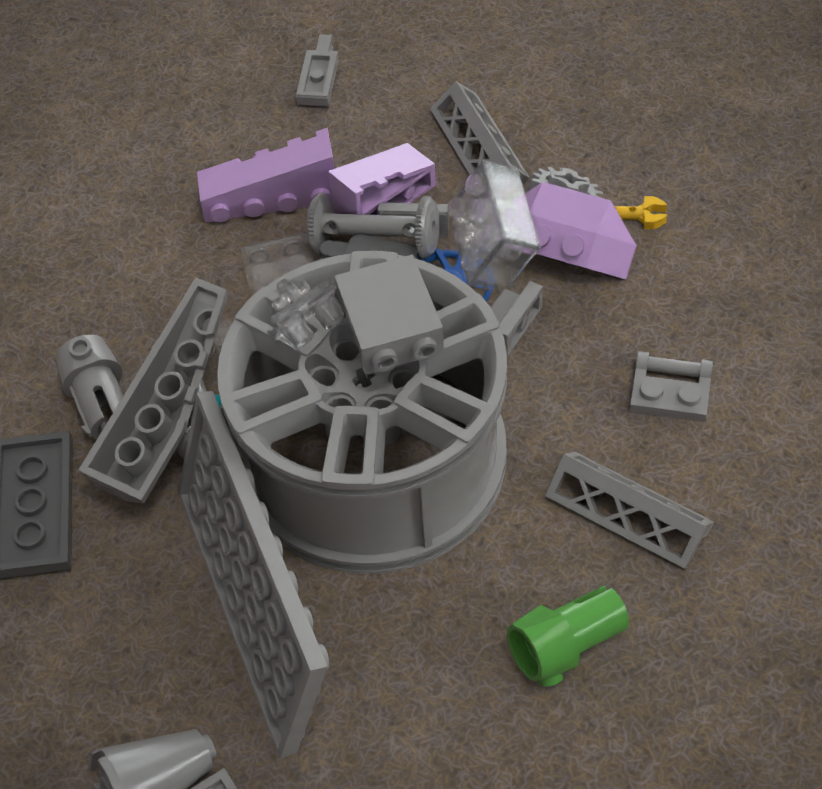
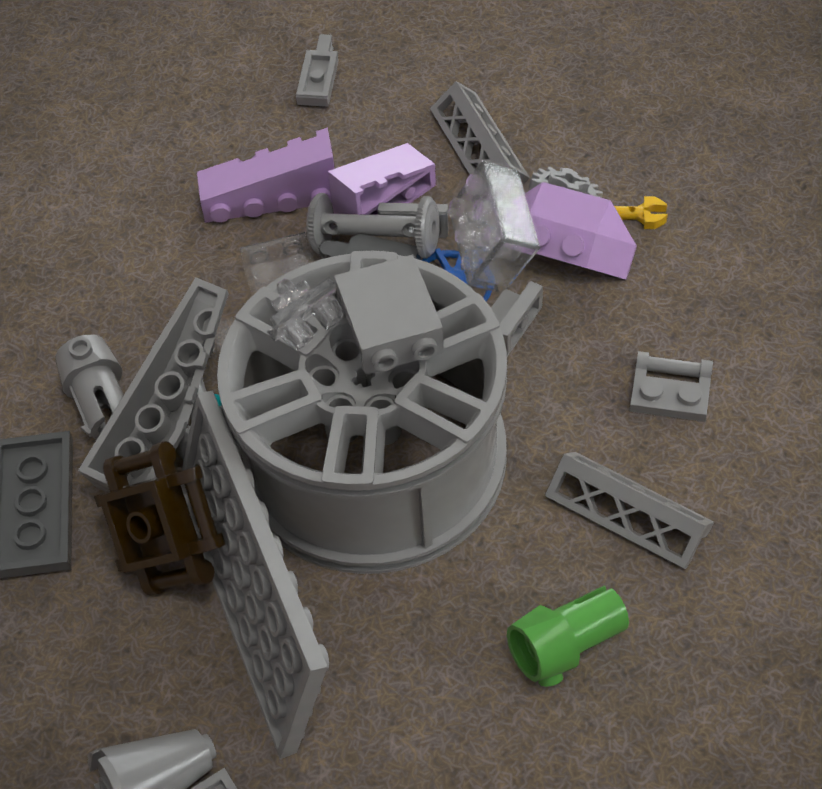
none -> dark brown brick [94,441,226,596]

